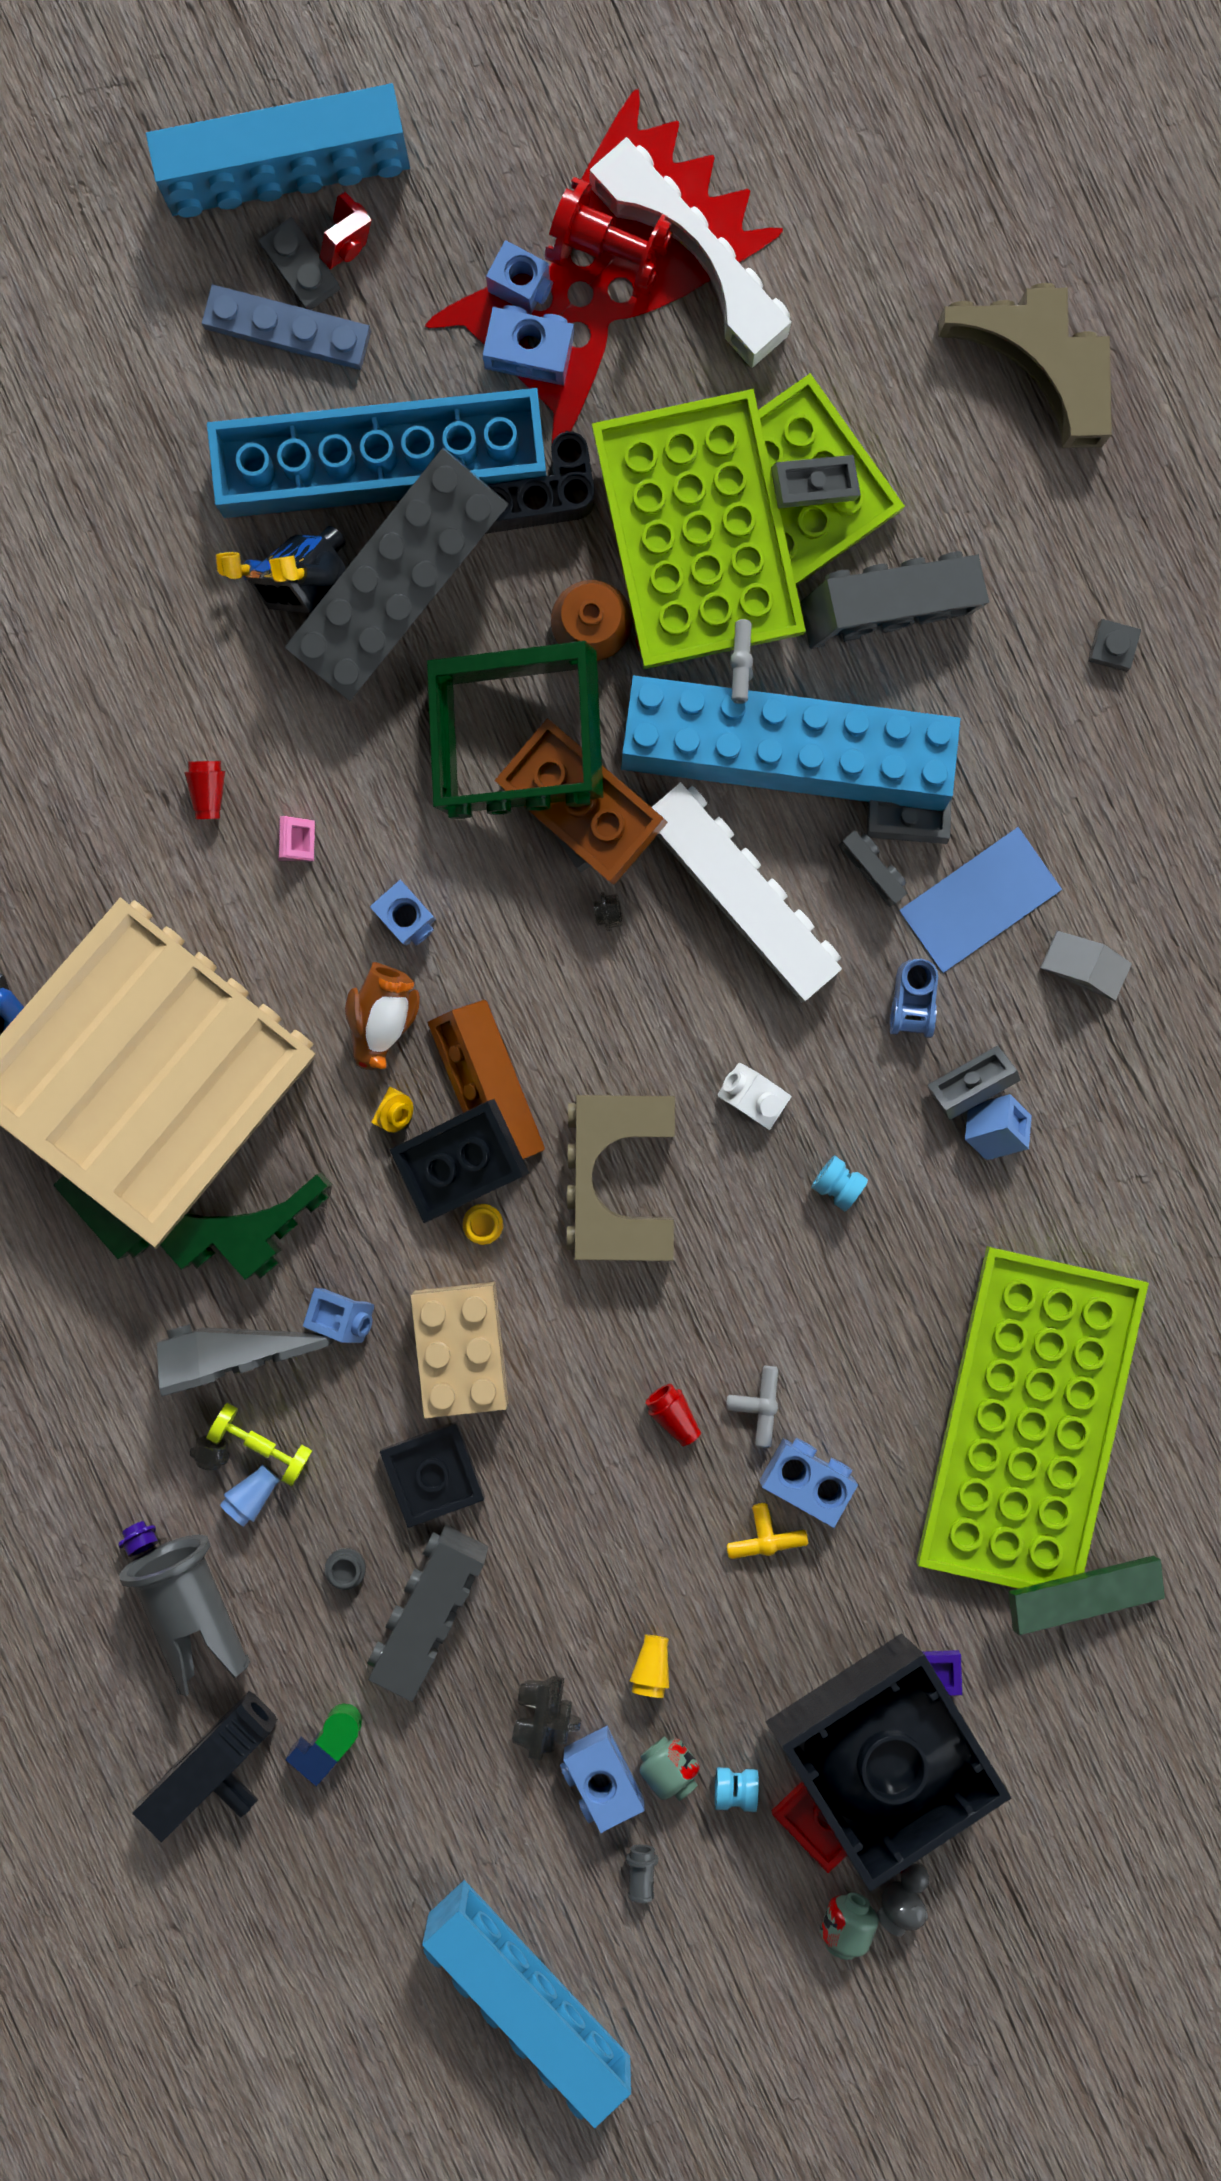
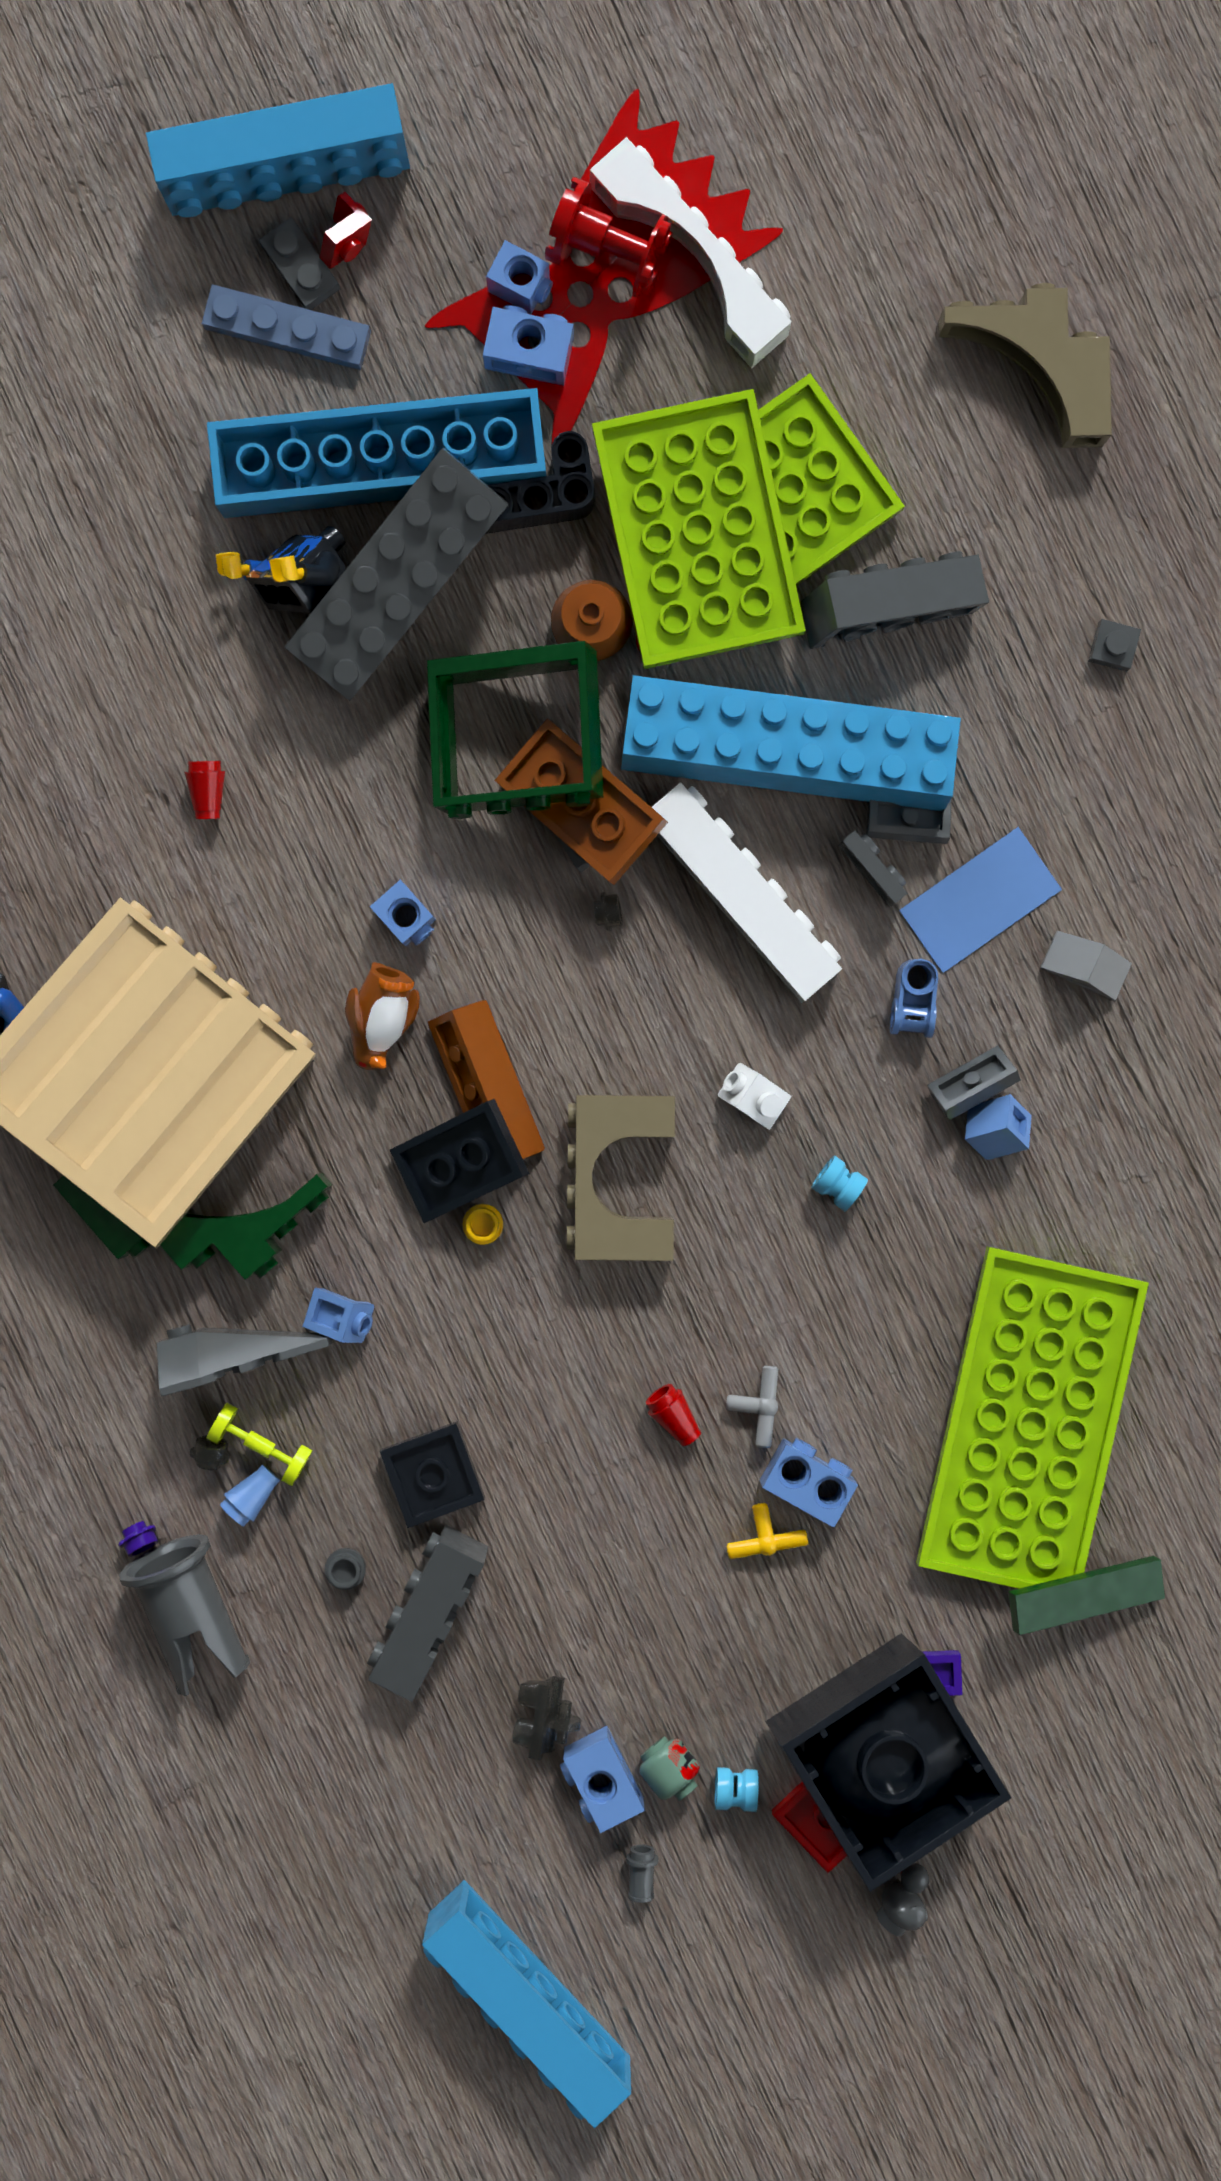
black piece [132,1691,278,1842] -> none
bright pink slope [278,816,315,861] -> none
leg [285,1703,362,1787] -> none
yellow plate [371,1086,413,1132] -> none
tan brick [411,1282,509,1419] -> none
yellow cone [629,1634,669,1698] -> none
light grey piece [730,619,753,704] -> none
dark grey plate [771,455,861,509] -> none
sand green head [819,1893,879,1960] -> none

